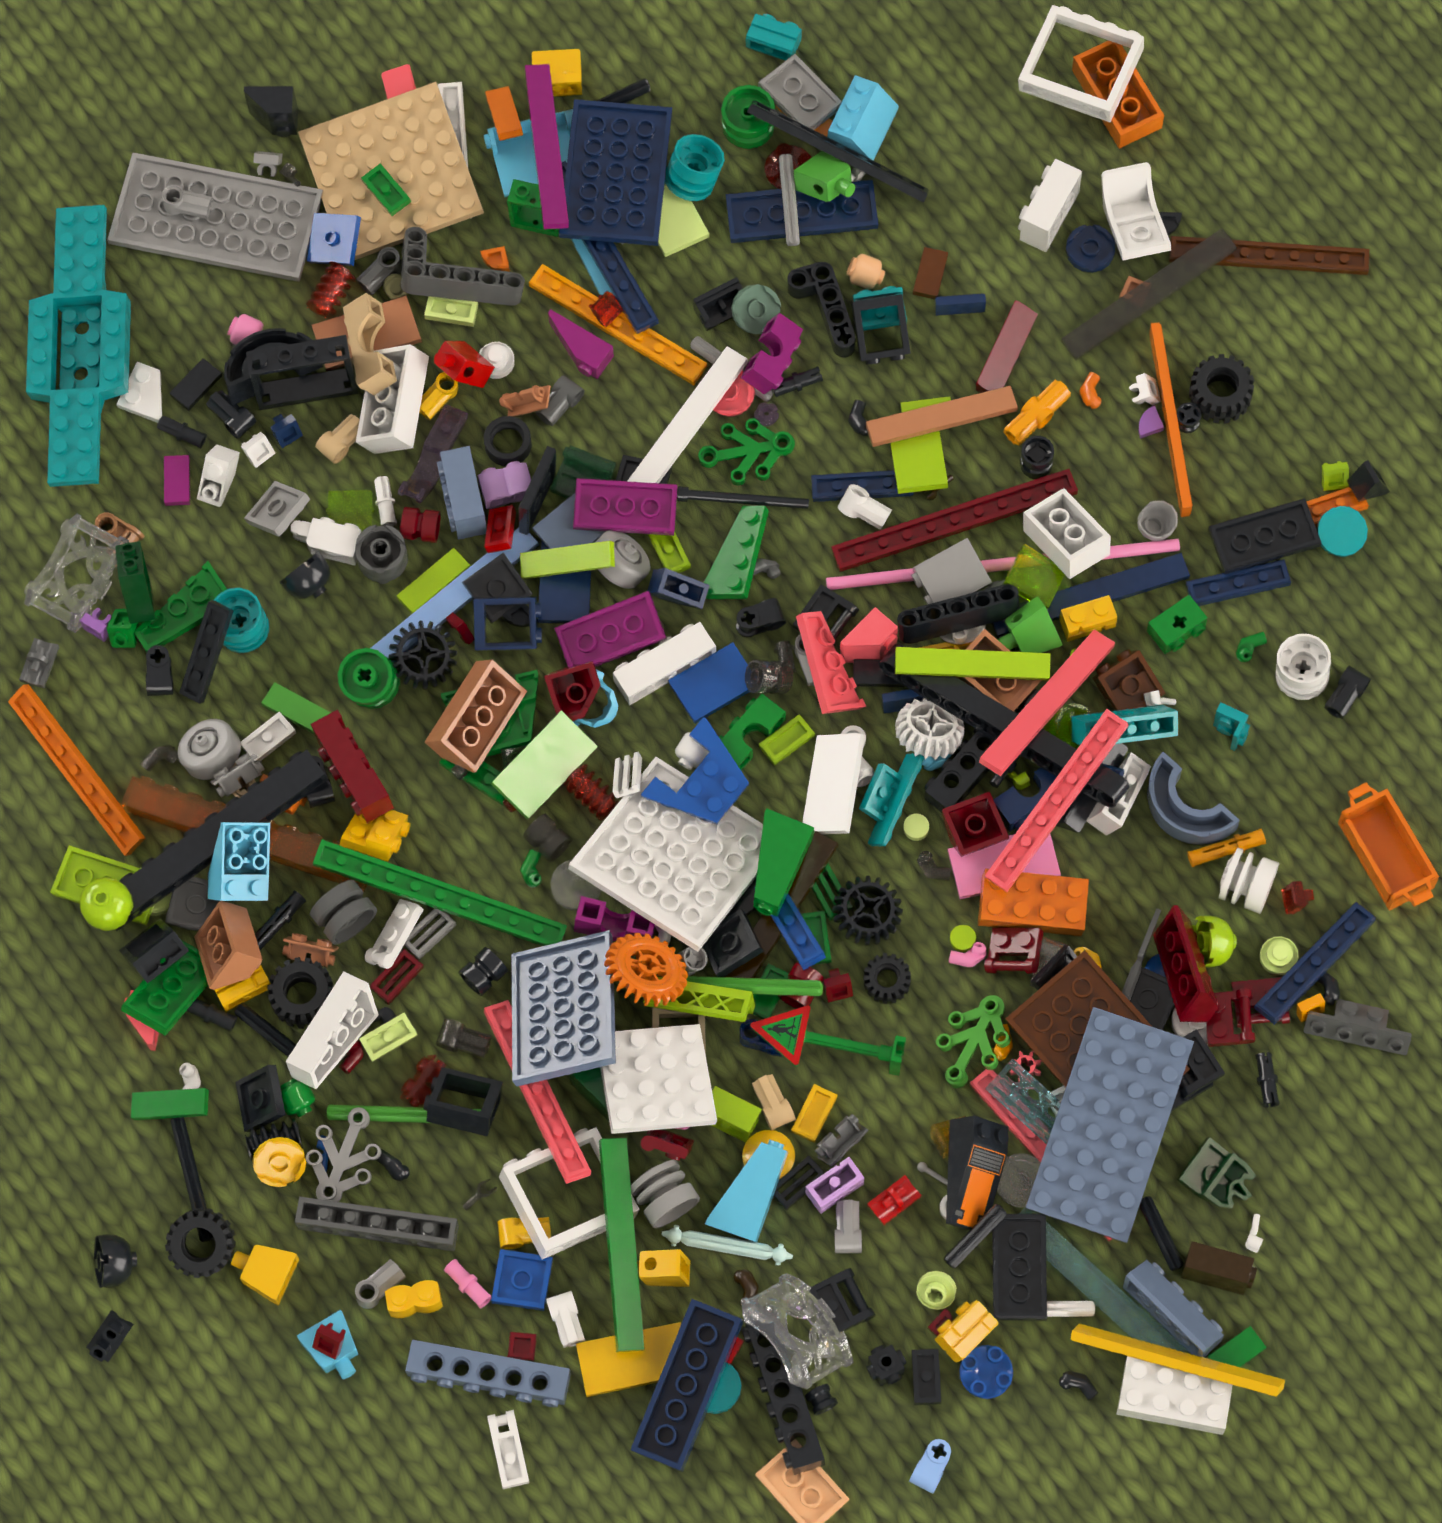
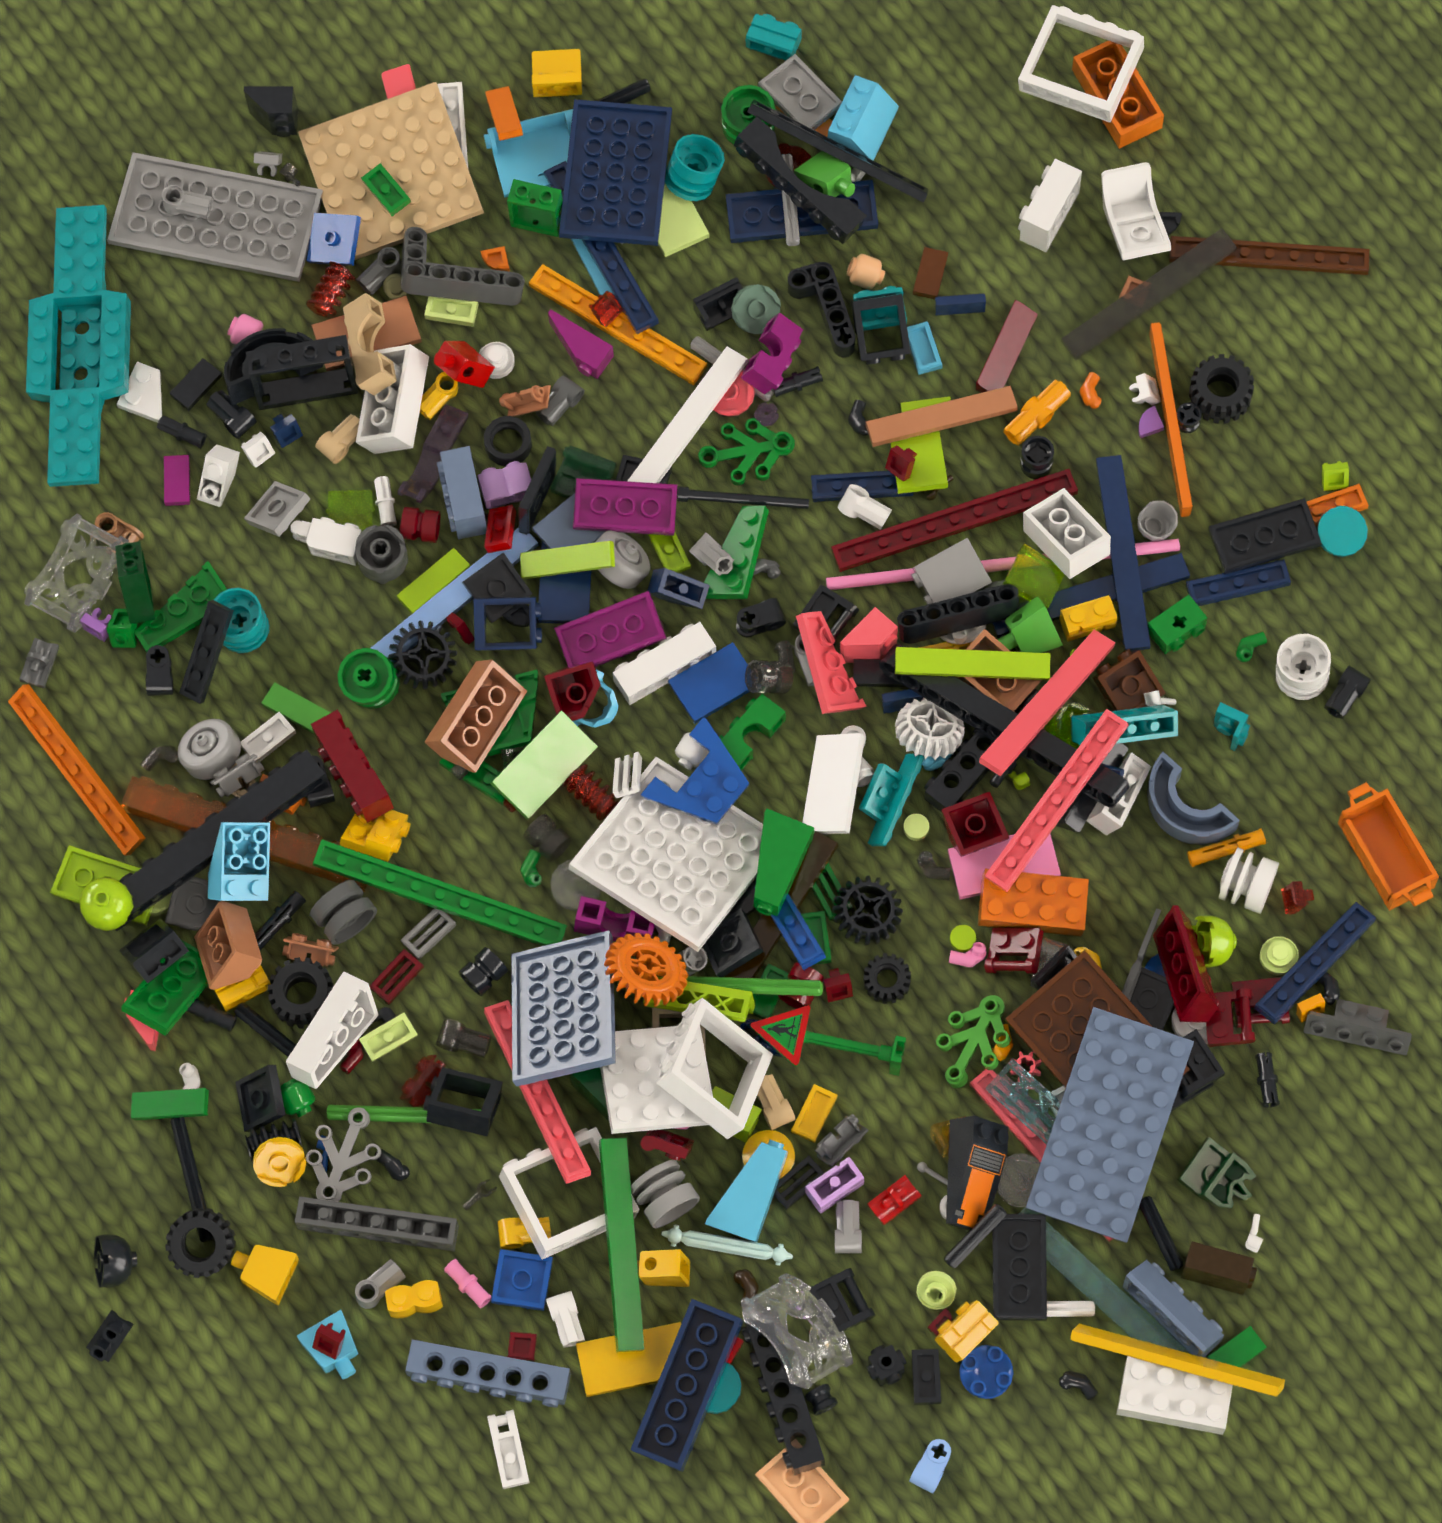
black cylinder [279,551,330,599] -> none
white plate [365,899,424,969] -> none
magenta tile [524,64,569,229] -> none
lime tile [759,714,815,766] -> none
dark blue arch [994,768,1056,832] -> none
dark blue tile [1066,224,1115,273] -> none
black slope [1347,460,1390,502] -> none
none -> white window [656,998,773,1139]
none -> light grey piece [689,532,734,576]
none -> black arch [734,117,867,244]
none -> dark red tile [885,445,917,482]
none -> medium azure tile [907,321,943,375]
none -> dark blue tile [1096,455,1151,651]

